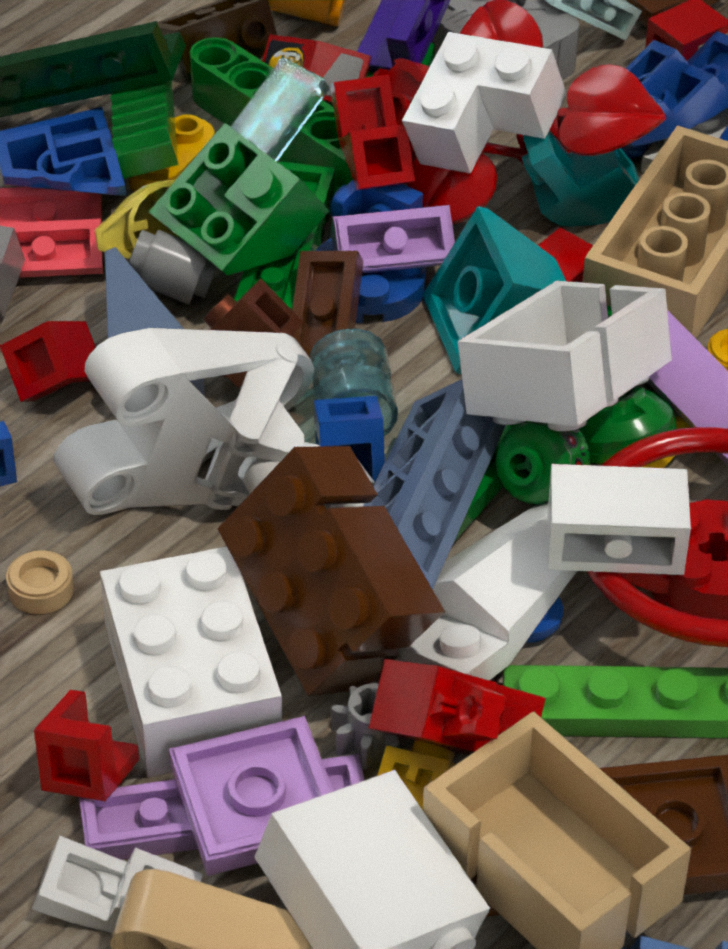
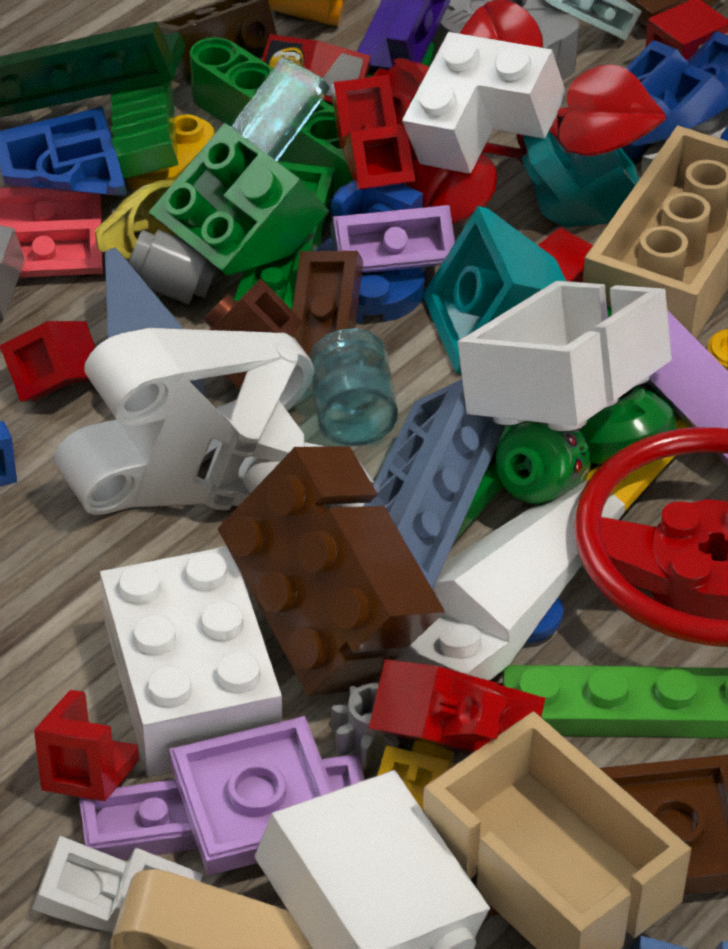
tan tile [6,550,74,615] -> none
blue panel [314,396,385,482] -> none
white brick [547,464,691,575] -> none

